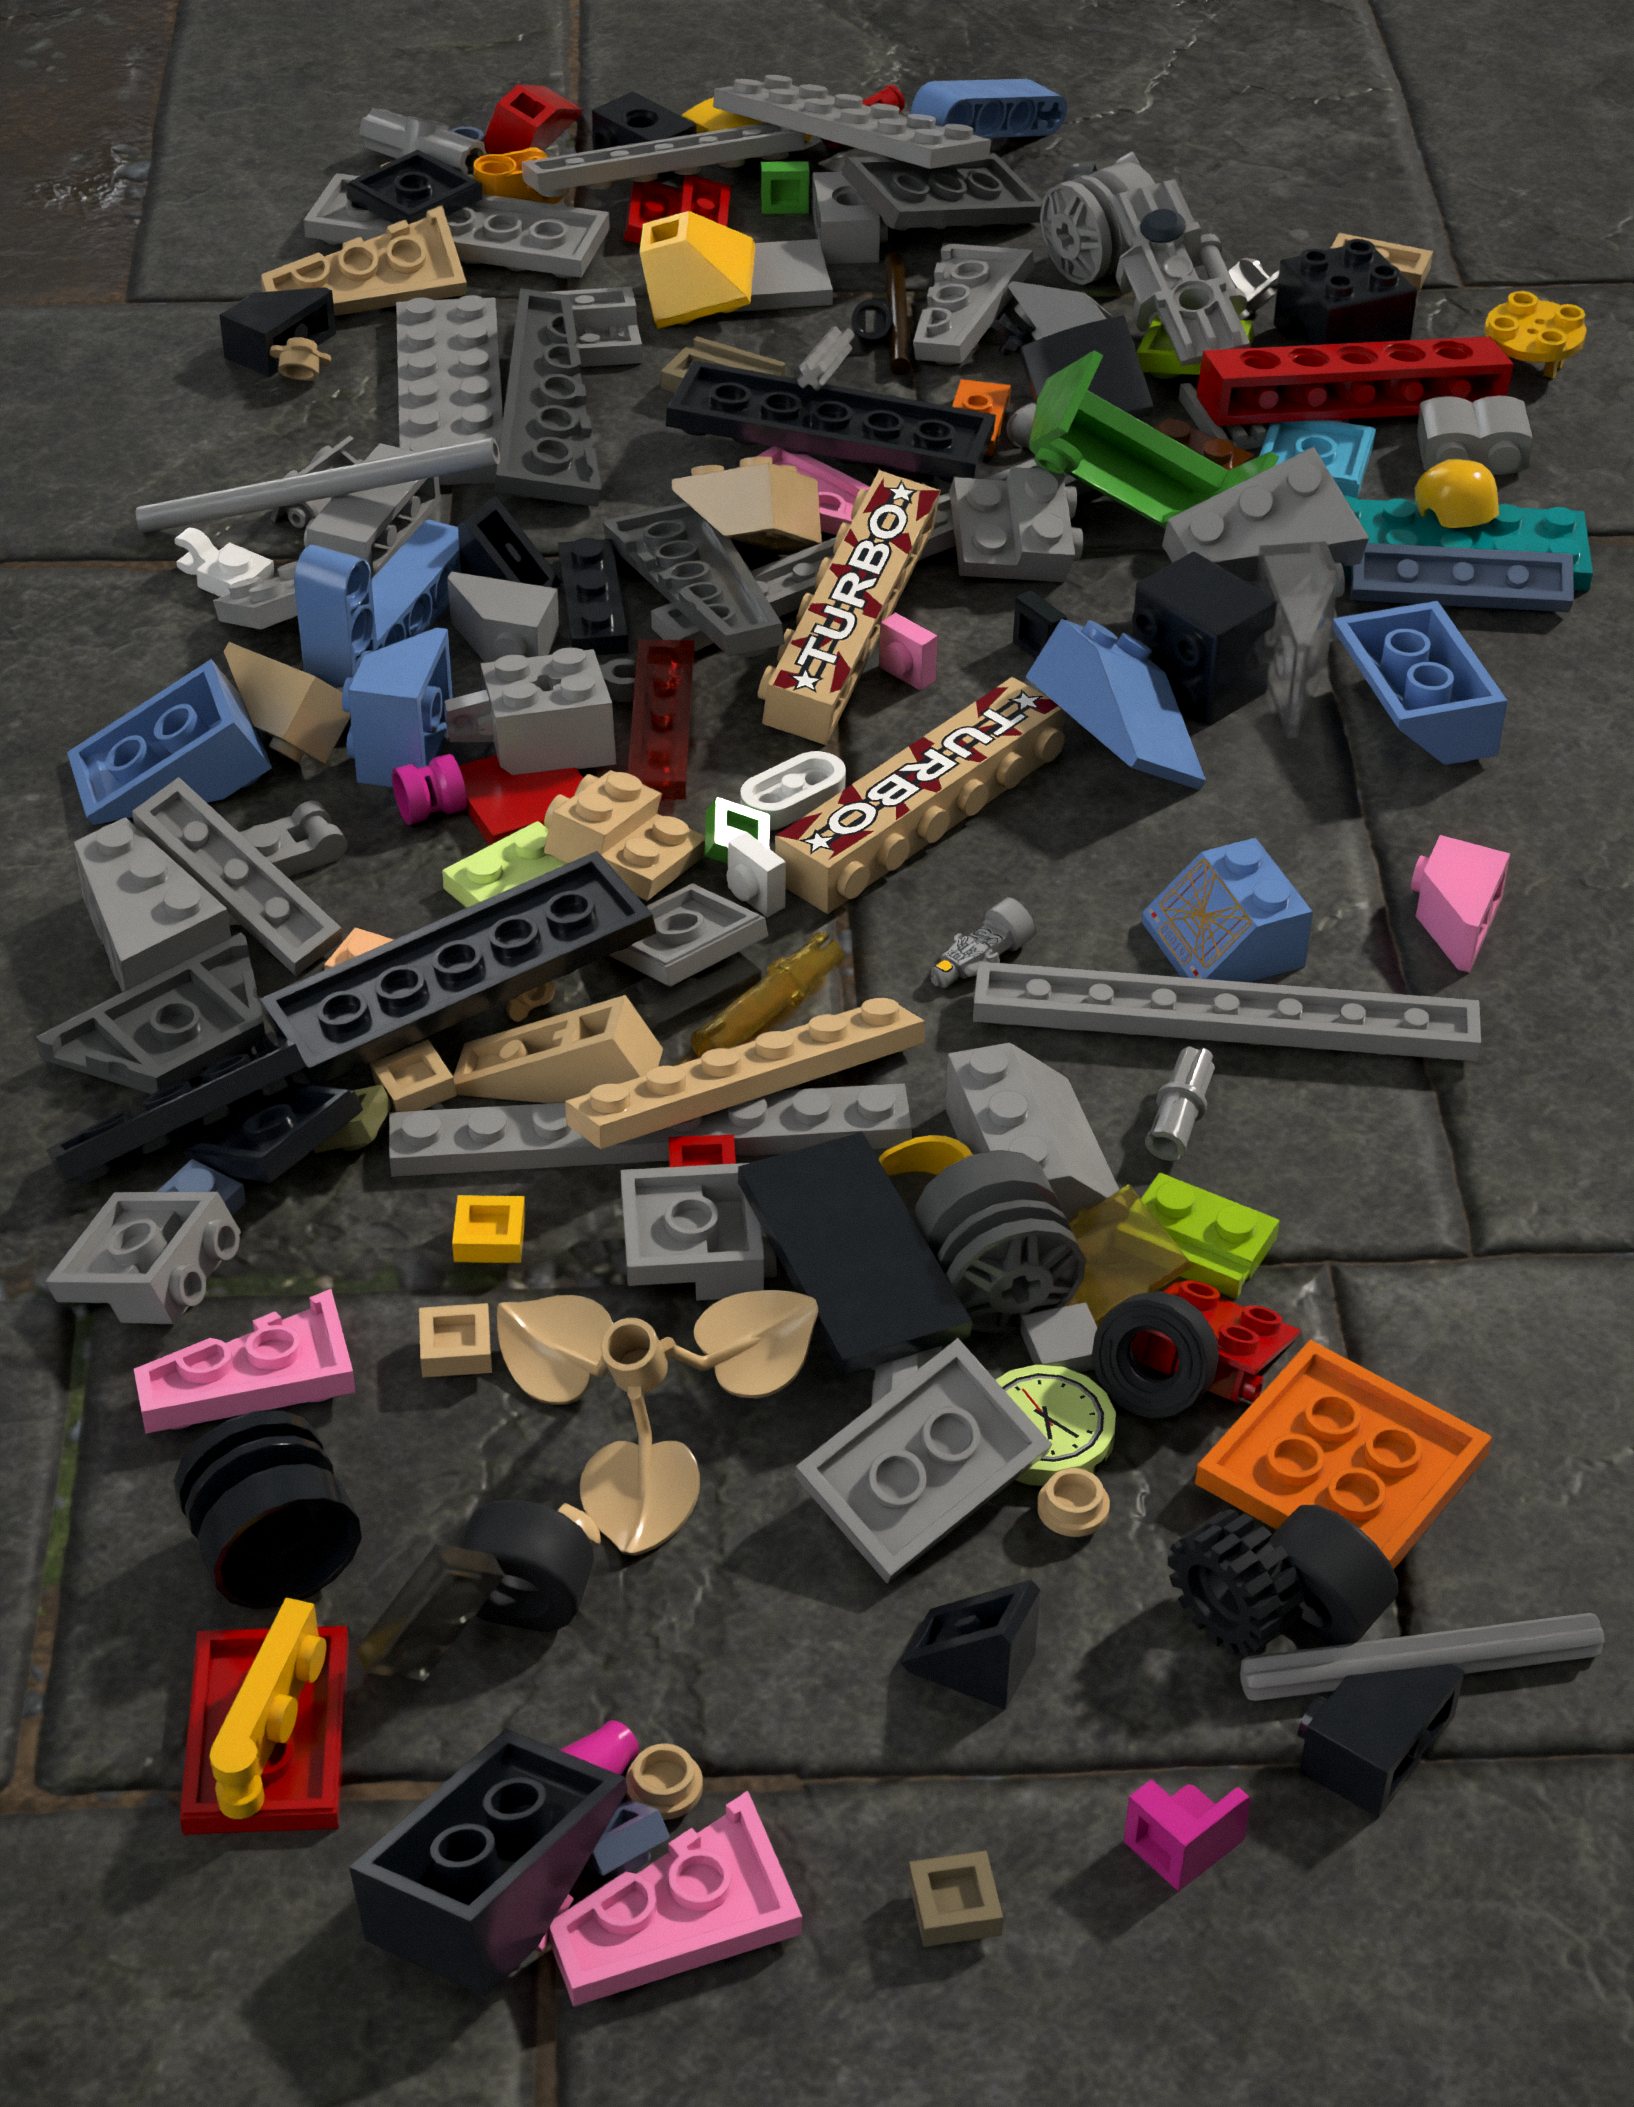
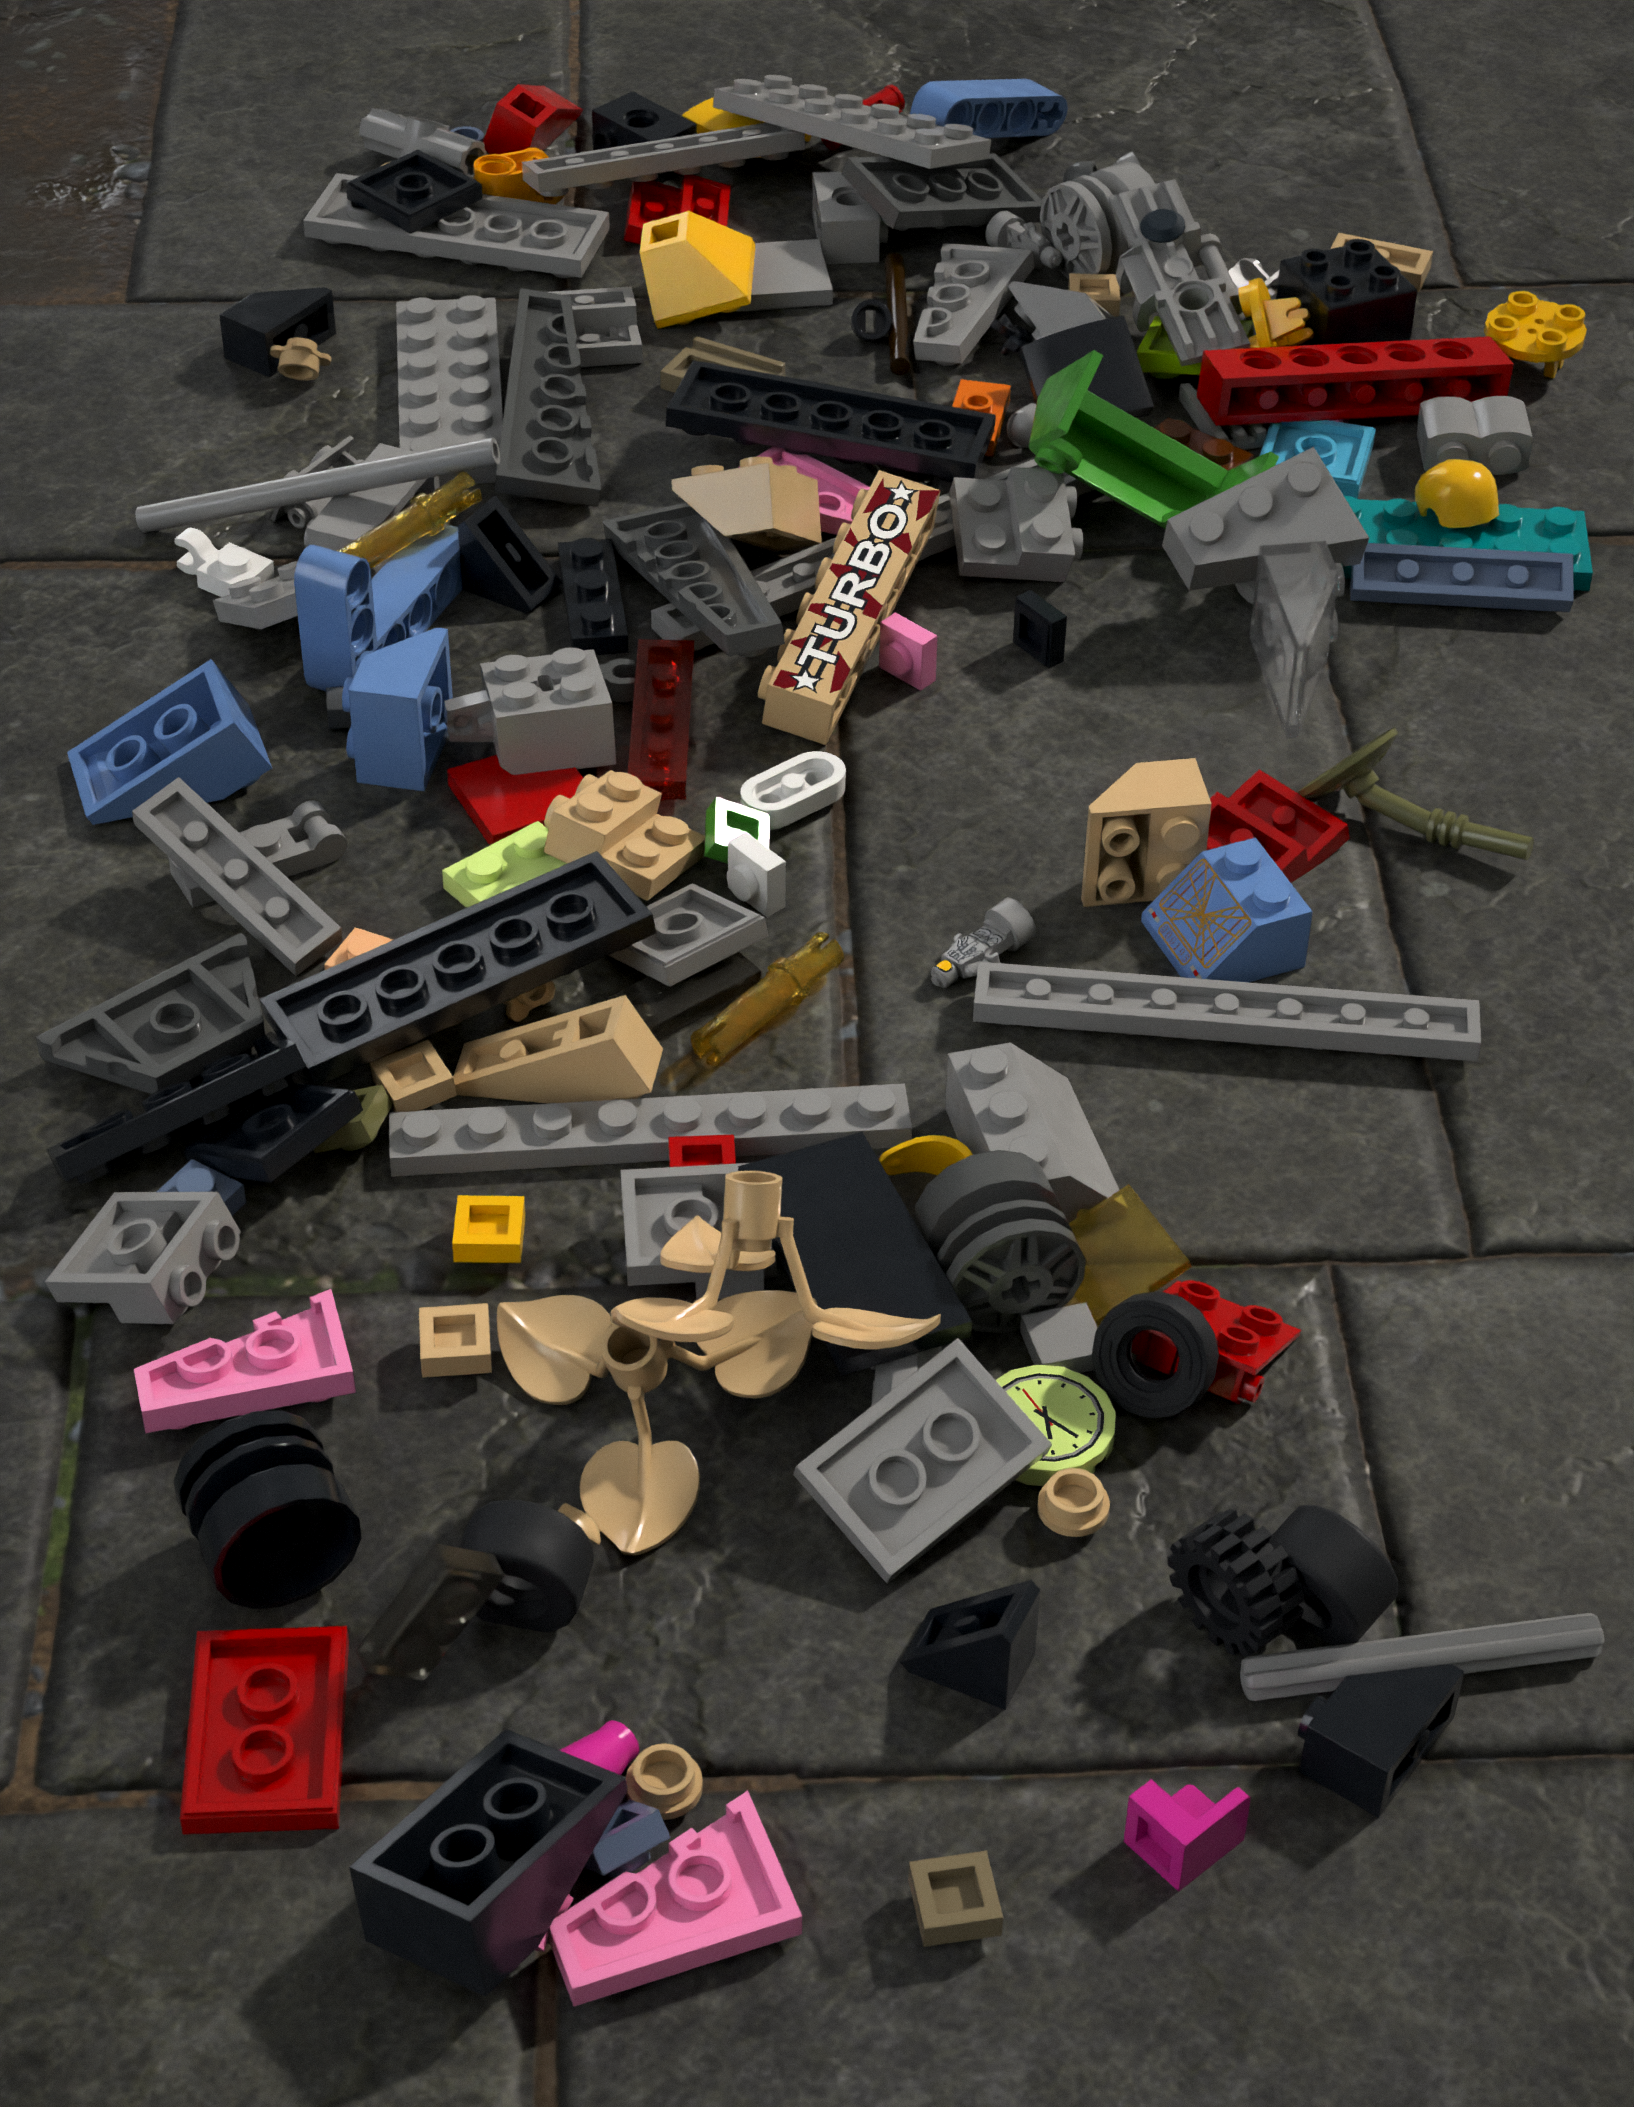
light grey wedge [74,817,231,993] -> none
yellow plate [209,1597,326,1819] -> none
tan slope [224,642,350,763] -> none
tan wing [261,206,467,316] -> none
dark pink wheel [391,754,467,825] -> none
light grey slope [448,572,559,663] -> none
tan plate [565,998,925,1150] -> none
bright green plate [761,161,809,214] -> none
tan brick [775,677,1065,914] -> none
light grey axle [797,326,854,391] -> none
medium blue slope [1026,619,1206,790] -> none
lime plate [1116,1172,1280,1299] -> none
black piece [1132,551,1278,726] -> none
light grey axle [1145,1046,1215,1161] -> none
orange plate [1195,1339,1492,1570] -> none
medium blue slope [1331,601,1508,765] -> none
bright pink slope [1411,835,1510,973] -> none
none -> clear yellow pin [337,471,482,569]
none -> tan plant [610,1171,941,1349]
none -> light grey piece [985,211,1062,270]
none -> tan plate [1068,273,1120,317]
none -> tan slope [1081,758,1211,907]
none -> red slope [1206,769,1350,883]
none -> yellow plate [1238,278,1314,348]
none -> olive dish [1297,727,1534,860]

